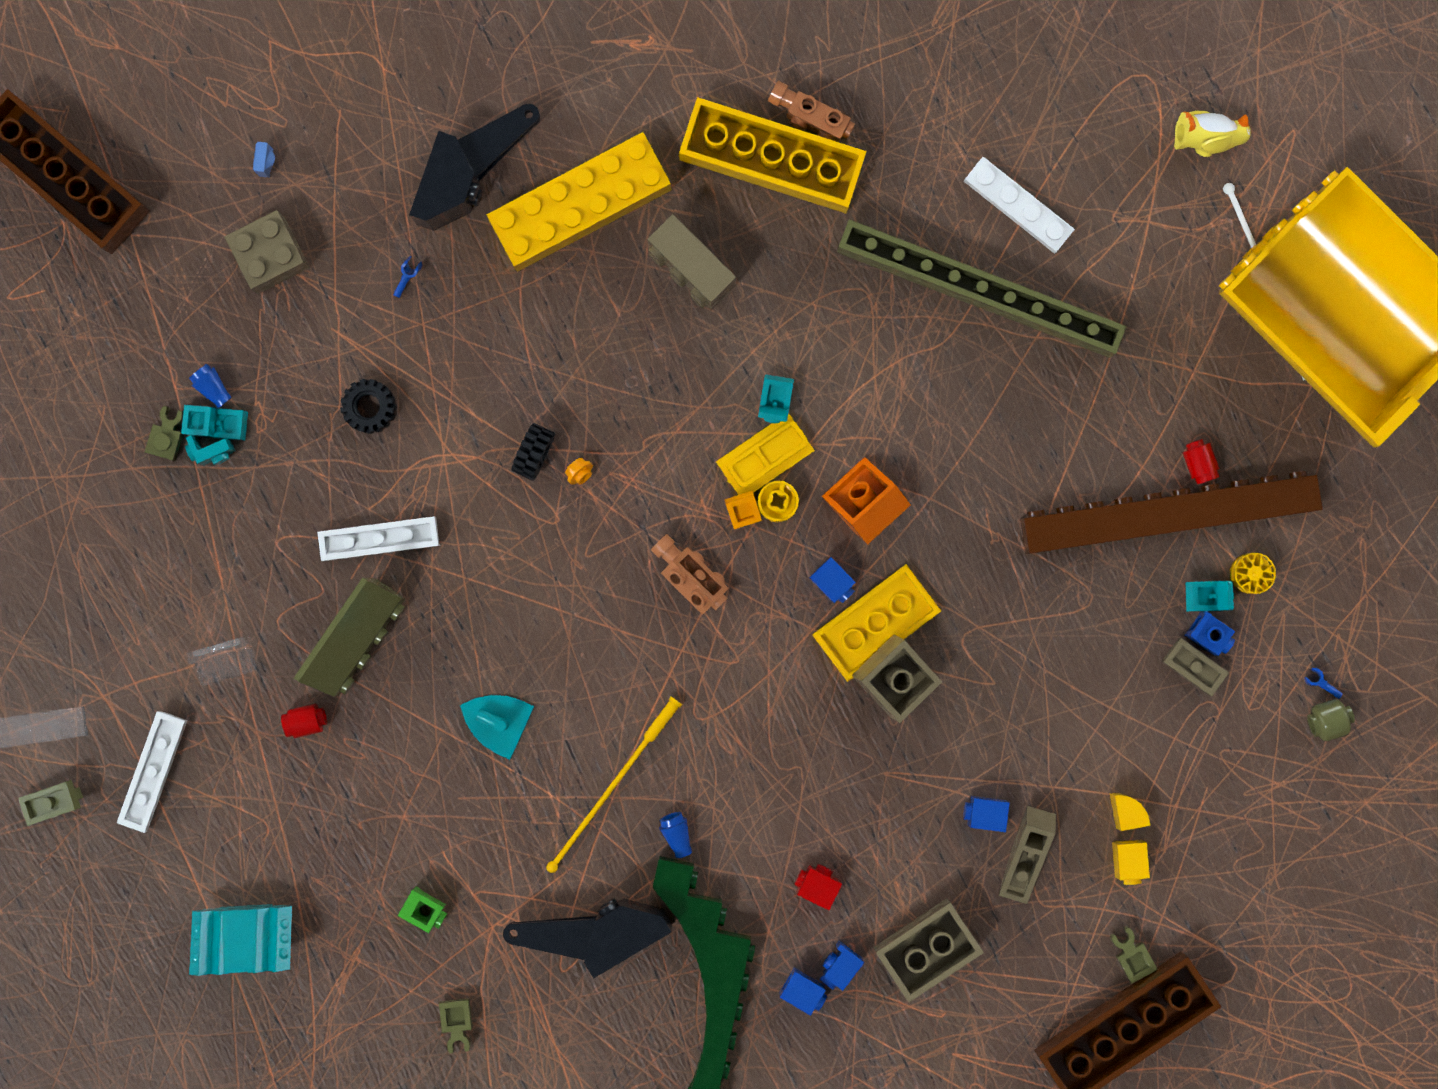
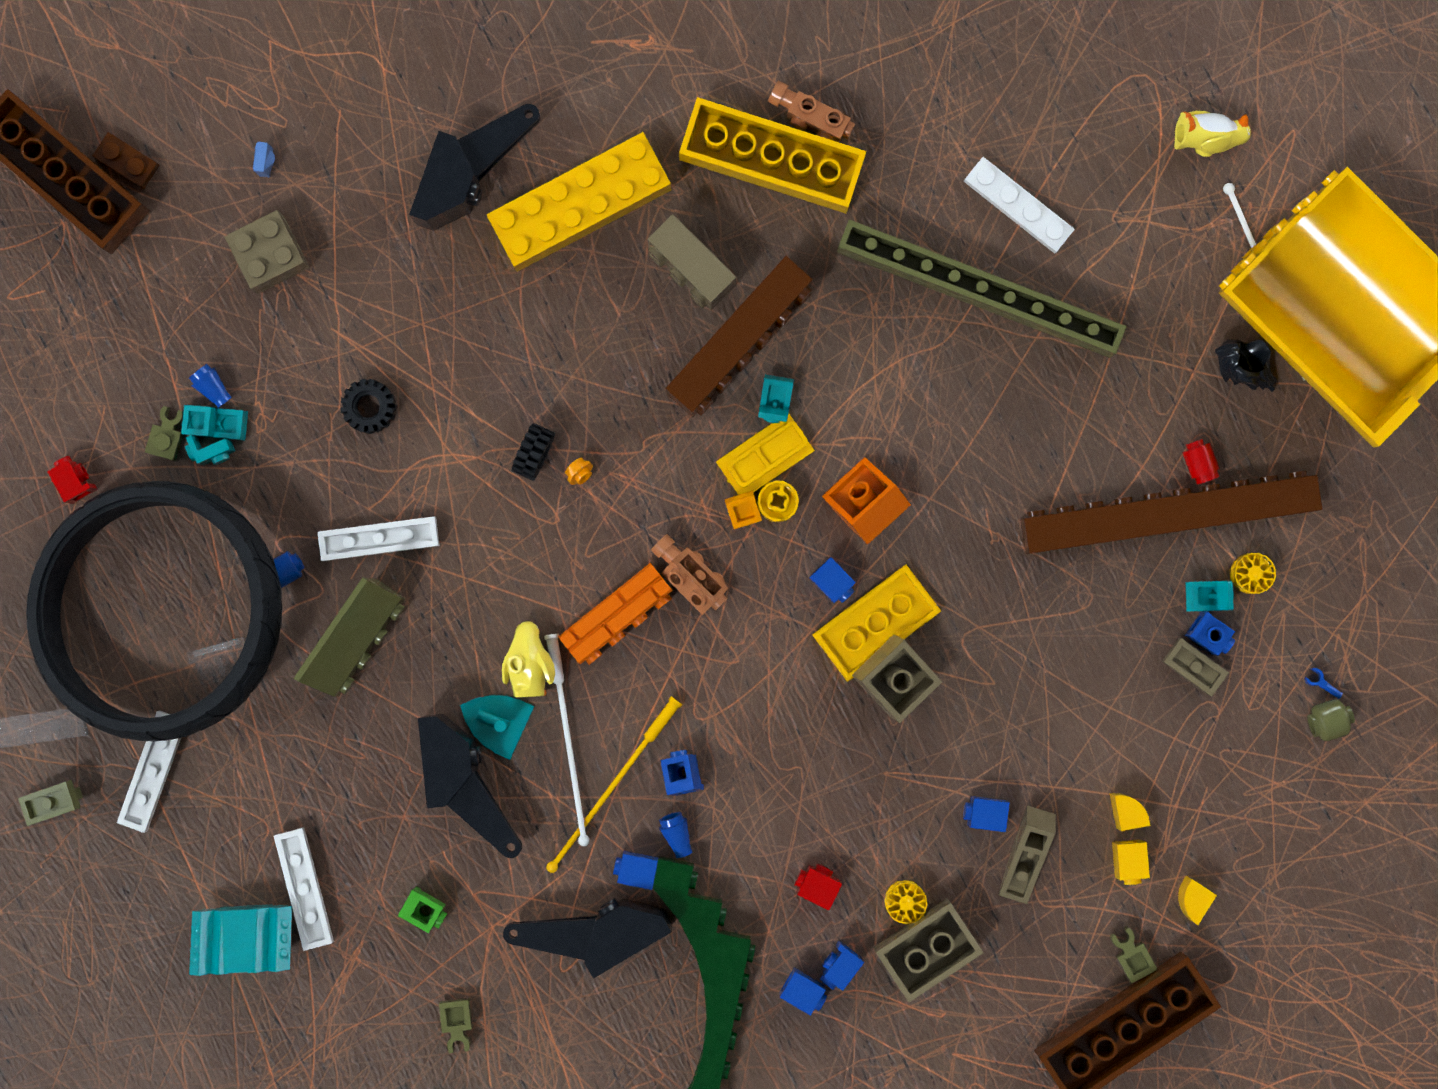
red brick [281,703,327,739] -> none
blue hand [393,256,422,298] -> none
none -> black tyre [26,481,283,742]
none -> red brick [47,456,98,504]
none -> reddish brown plate [92,132,160,189]
none -> blue brick [273,551,305,588]
none -> white plate [274,827,334,951]
none -> black slope [418,714,522,858]
none -> light yellow animal [502,621,555,697]
none -> white piece [544,633,590,846]
none -> orange brick [558,563,673,665]
none -> blue brick [613,851,659,890]
none -> blue brick [660,750,705,796]
none -> reddish brown brick [665,256,813,418]
none -> yellow wheel [884,880,927,924]
none -> yellow brick [1178,876,1217,925]
none -> black hair [1215,339,1277,392]

